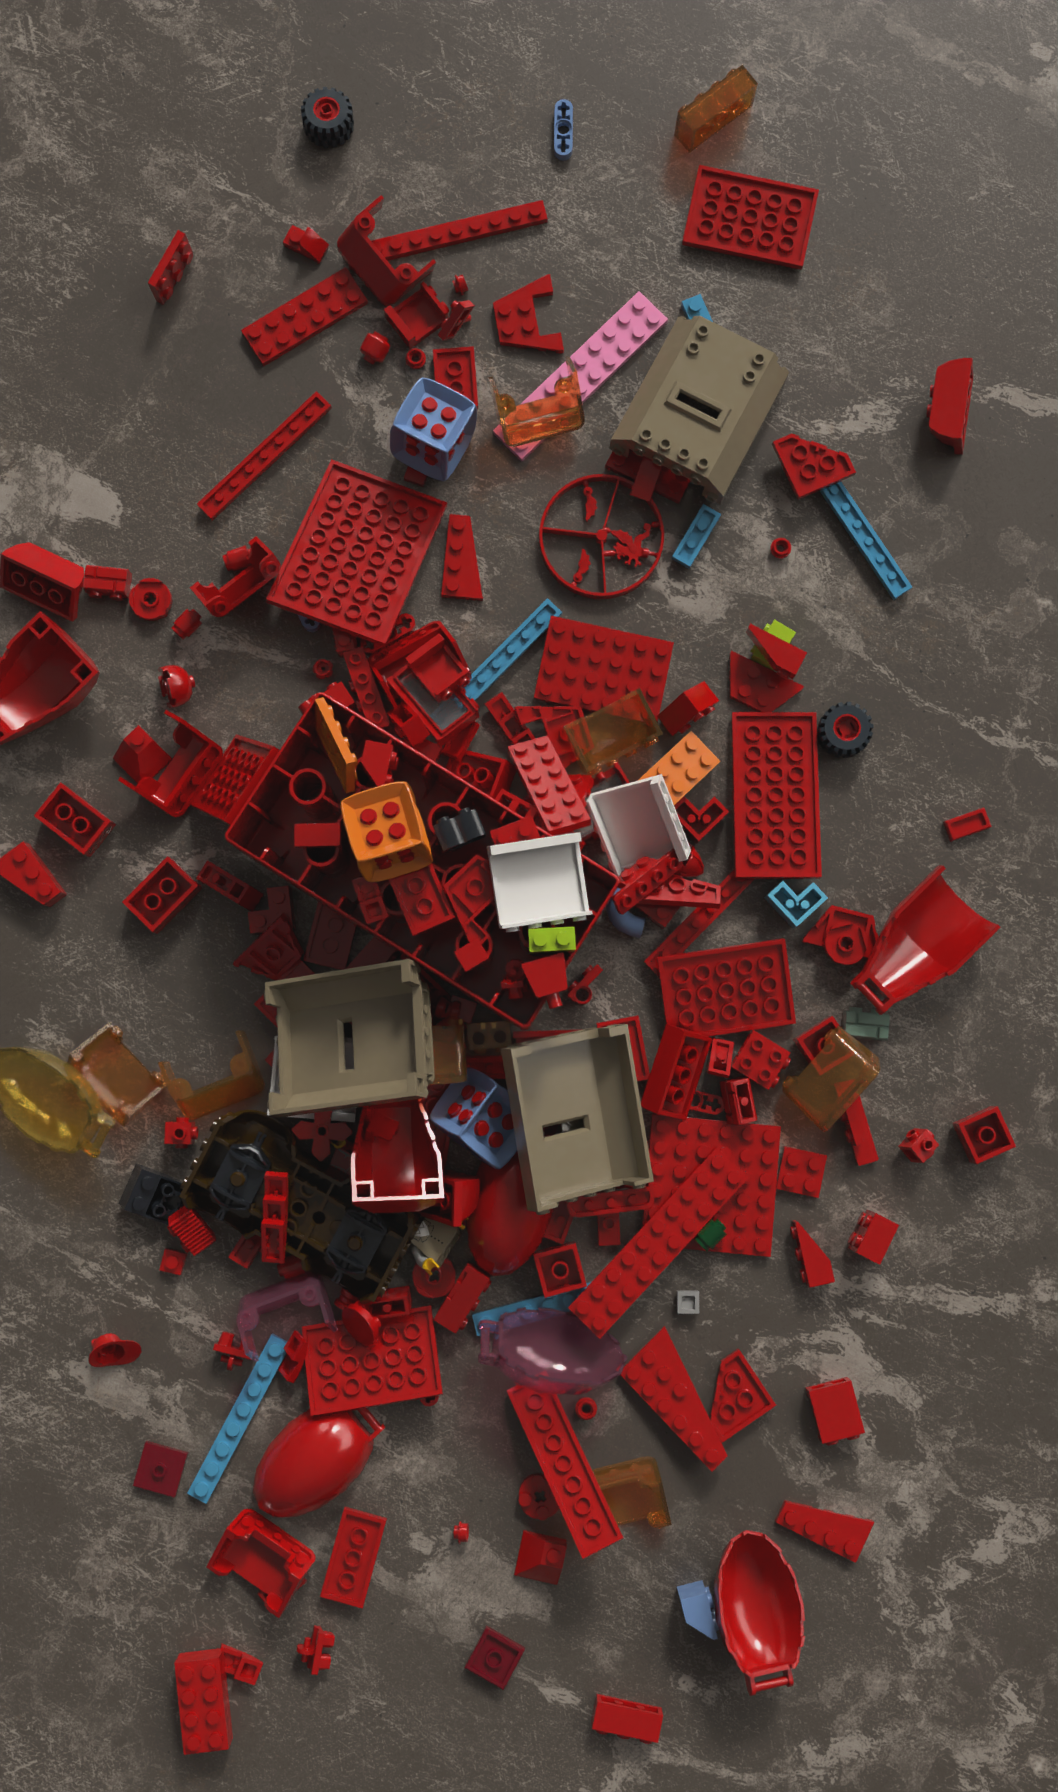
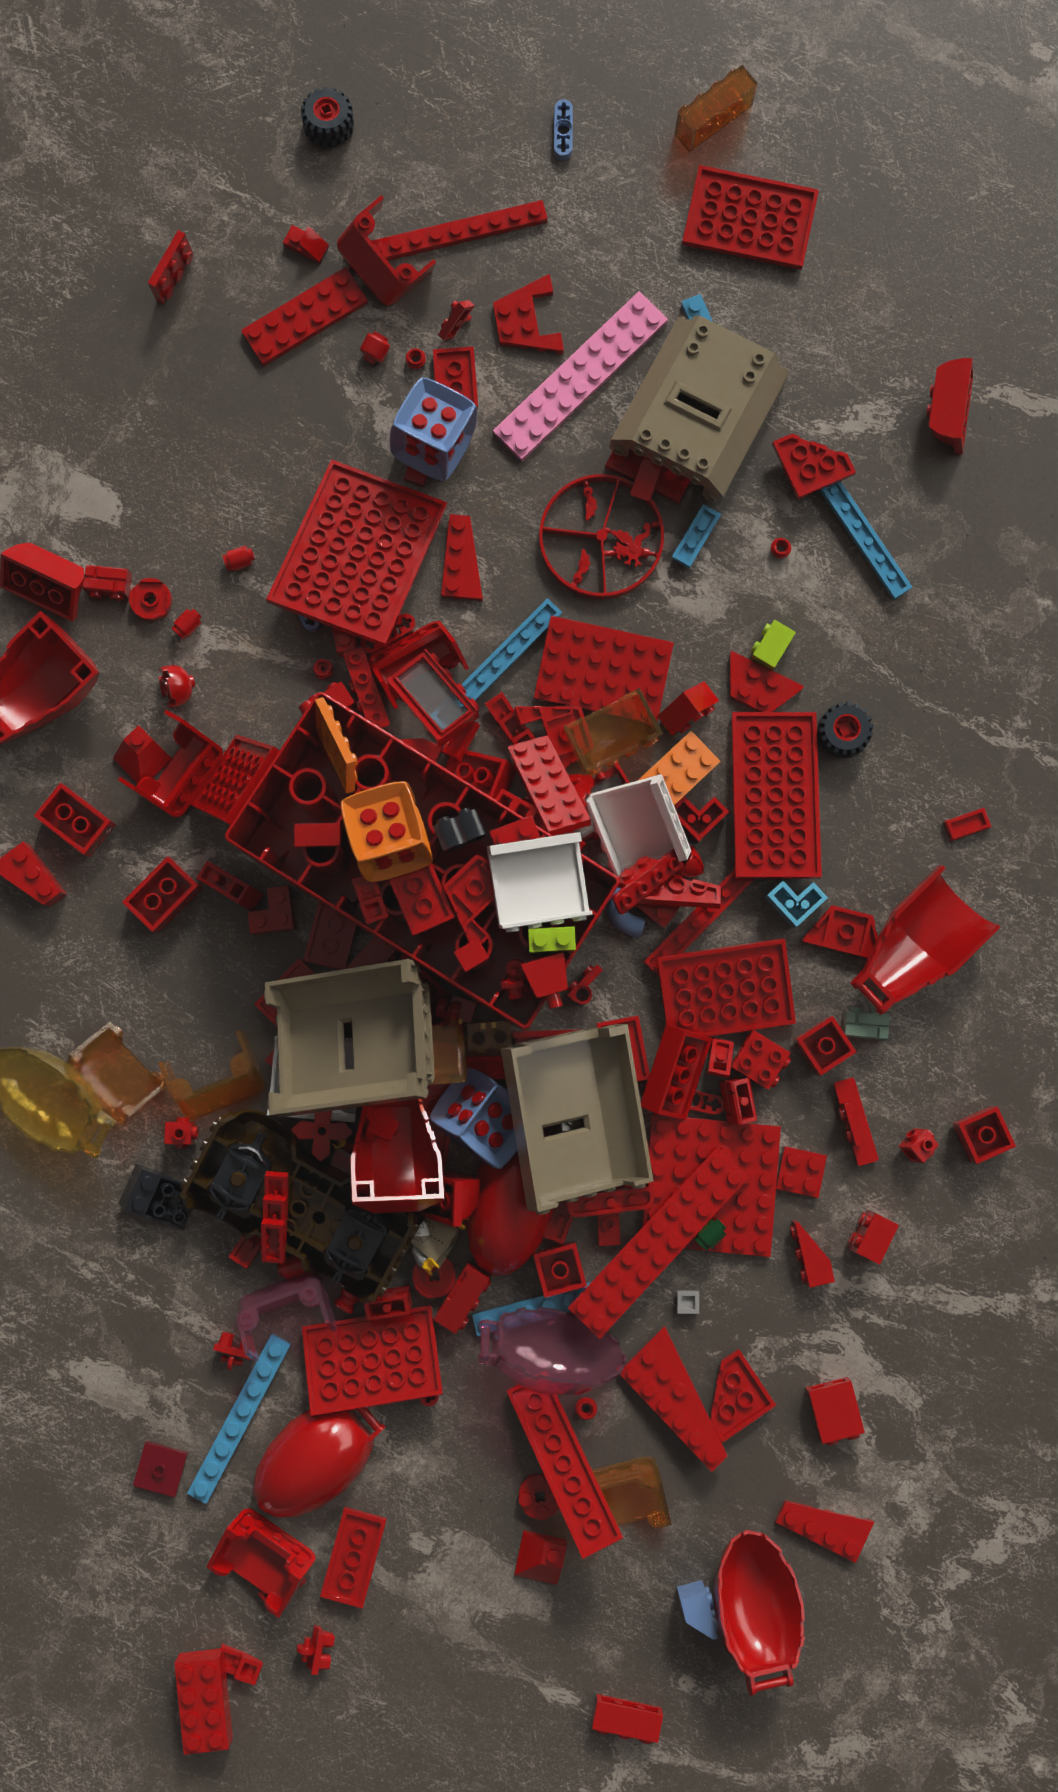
red piece [88,1333,142,1367] -> none
red plate [159,1248,187,1275] -> none
red brick [167,1206,216,1256] -> none
red windscreen [189,536,281,617] -> none
red plate [197,391,332,521] -> none
red wing [233,913,304,980] -> none
red slope [278,1330,308,1383] -> none
red tile [342,1301,381,1345] -> none
red slope [361,740,399,787] -> none
red panel [384,281,449,349] -> none
red brick [387,701,430,746] -> none
red panel [405,633,472,703] -> none
red plate [452,274,469,295] -> none
red plate [454,1521,469,1544] -> none
dark red plate [465,1625,525,1690] -> none
clear orange windscreen [488,356,585,447] -> none
red slope [746,623,807,680] -> none
clear orange windscreen [782,1026,880,1132] -> none
red plate [824,922,868,965] -> none

